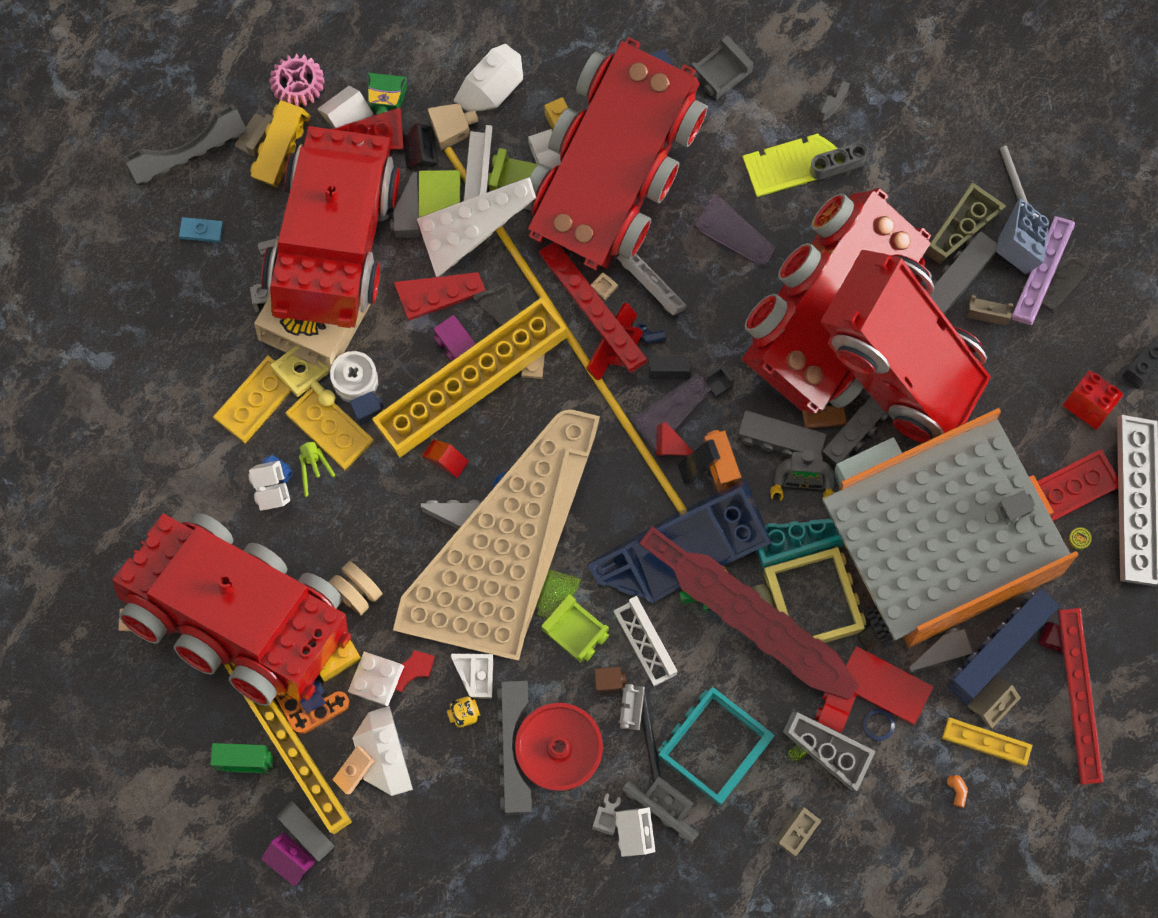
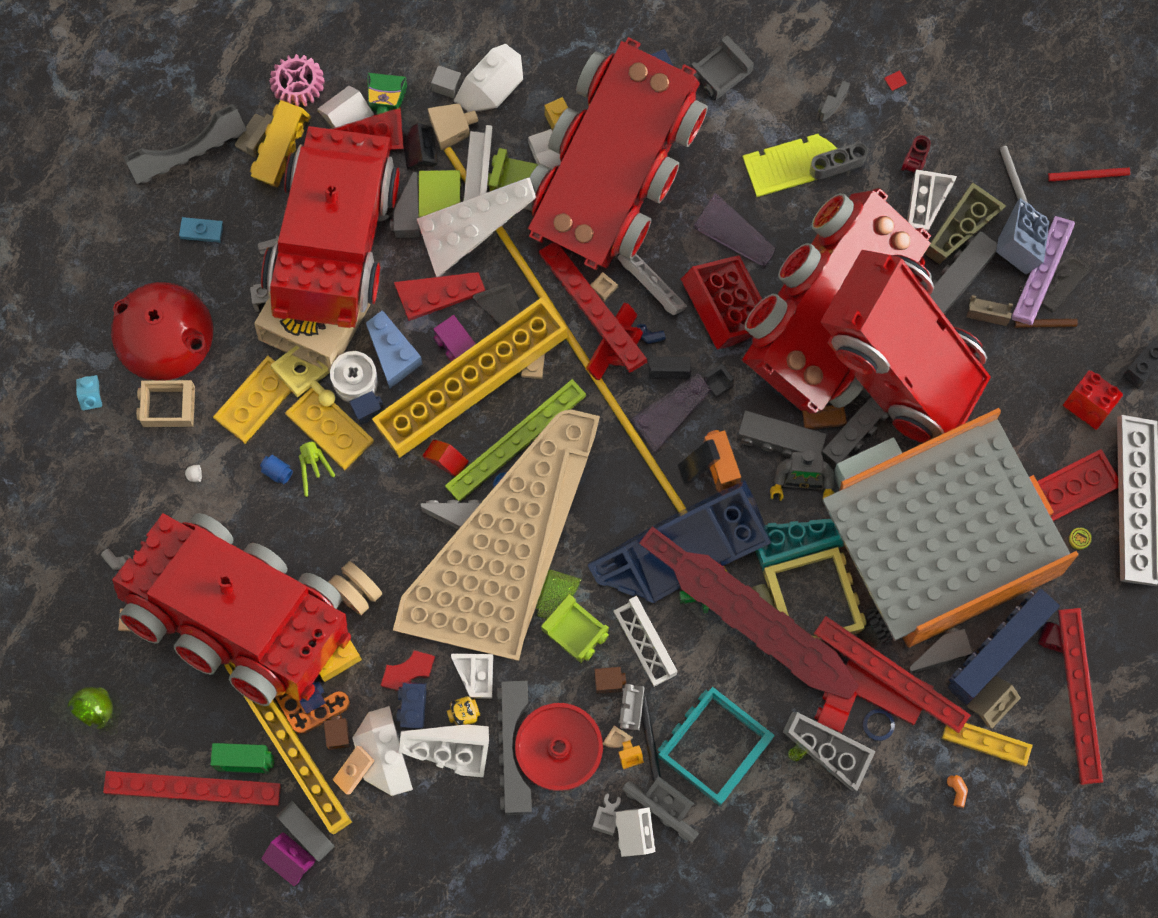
white piece [249,461,290,511] -> none
white plate [348,652,404,706] -> none
red slope [656,421,693,456] -> none
dark tan hinge [772,807,821,857] -> none
dark grey brick [997,490,1035,525] -> none
none -> clear neon green cylinder [68,687,113,729]
none -> medium azure bracket [76,375,102,410]
none -> light grey arm [101,549,132,570]
none -> red plate [103,771,281,806]
none -> red piece [111,282,213,381]
none -> tan window [136,380,195,427]
none -> white hinge [185,465,202,482]
none -> reddish brown brick [324,716,350,750]
none -> medium blue wedge [366,310,422,389]
none -> dark blue brick [397,682,427,728]
none -> white wedge [399,725,489,777]
none -> light grey panel [431,66,462,99]
none -> lime plate [445,379,586,502]
none -> tan tile [603,726,632,748]
none -> light orange tile [619,740,644,769]
none -> red slope [681,255,762,350]
none -> red tile [813,616,971,733]
none -> red sticker [884,70,907,91]
none -> dark red piece [901,135,931,173]
none -> white wedge [907,170,957,232]
none -> reddish brown bar [1014,319,1078,328]
none -> red bar [1048,167,1130,181]

